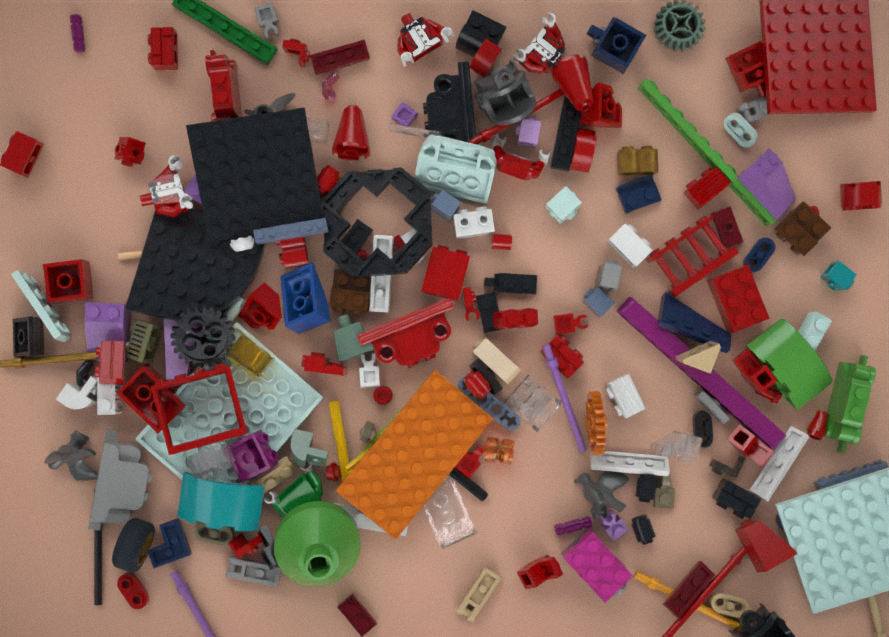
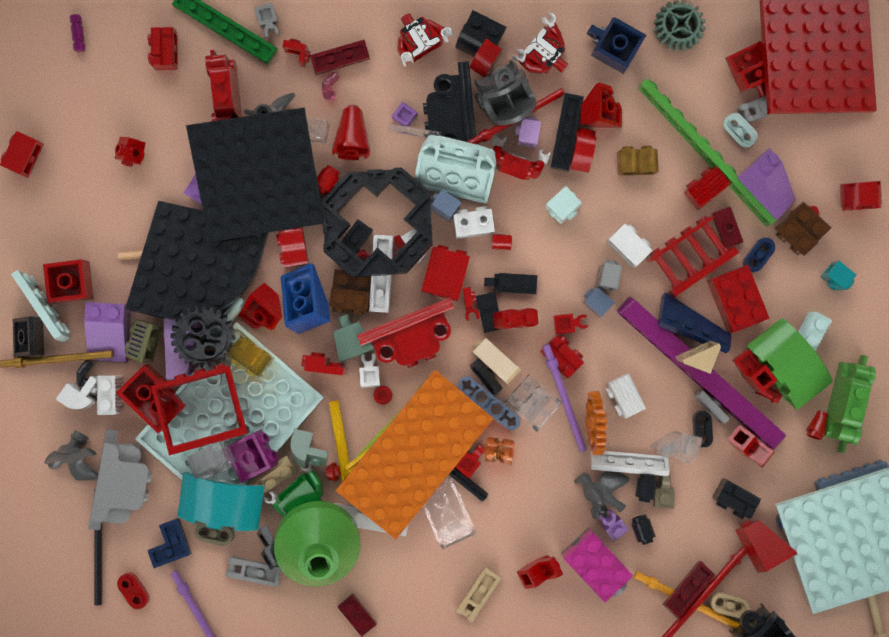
red brick [95,341,125,385] -> none
black wheel [112,518,155,573] -> none
torso [139,155,193,217] -> none
red bracket [228,533,264,559] -> none
white plate [230,236,254,252] -> none
sand blue piece [253,218,329,245] -> none
dark tan plate [359,420,376,442] -> none
red brick [464,370,492,399] -> none
red cone [550,54,594,111] -> none
magenta axle [554,516,592,535] -> none
dark blue plate [615,175,662,214] -> none
clear smoke plate [709,455,746,478] -> none
white plate [750,426,809,501] -> none

